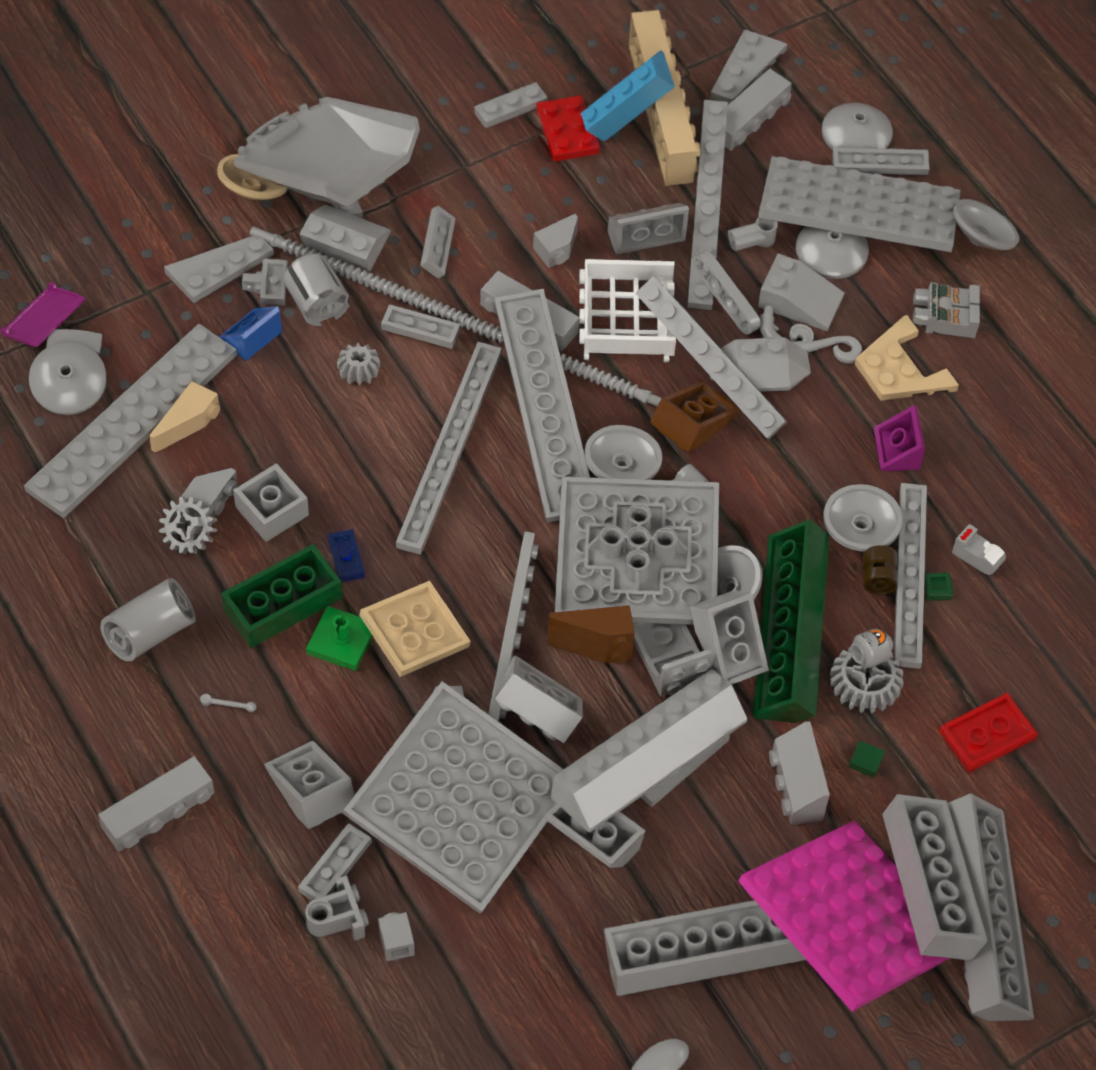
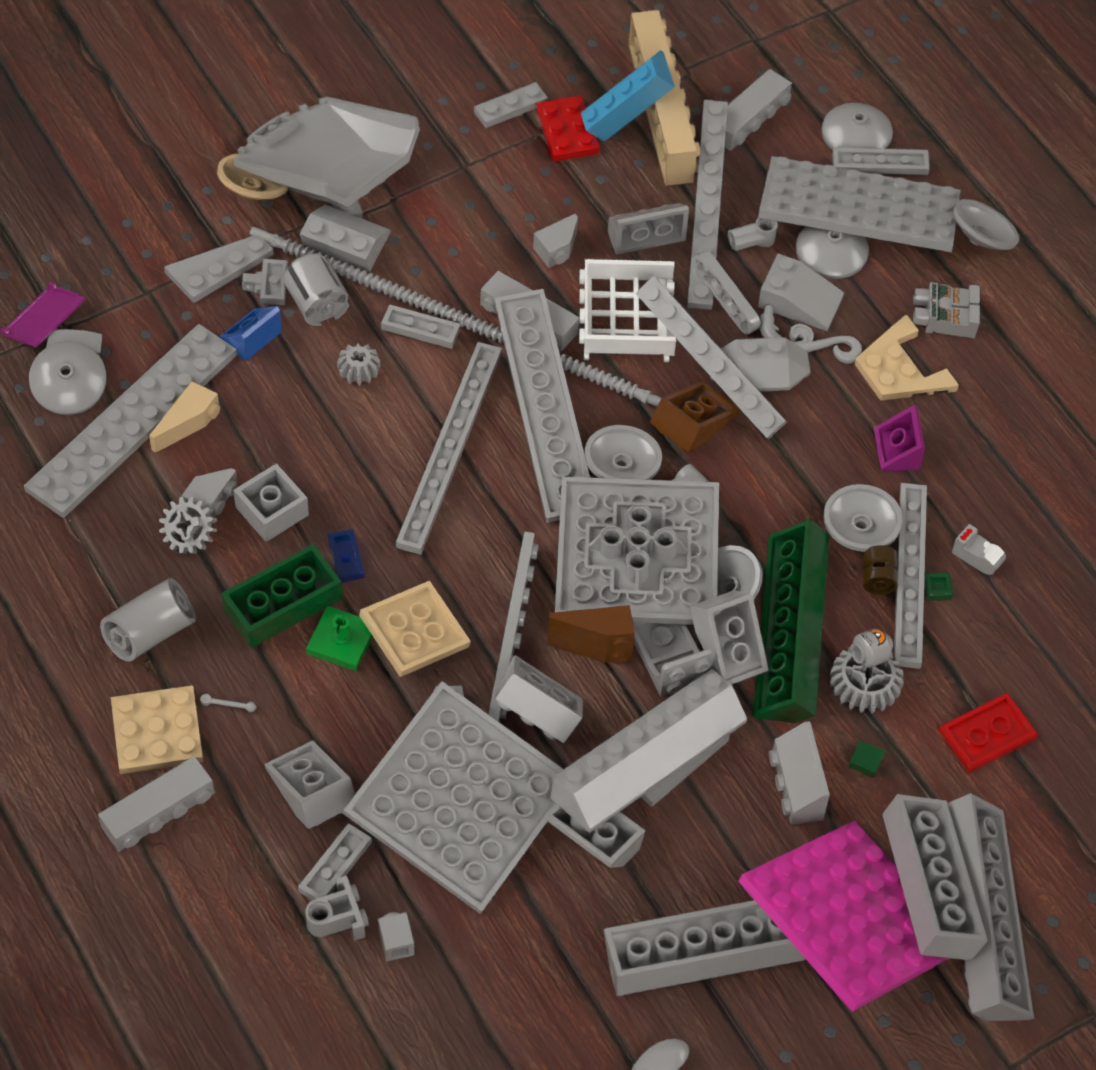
light grey plate [420,205,456,278] -> none
light grey wing [710,29,787,105] -> none
none -> tan plate [111,685,203,774]

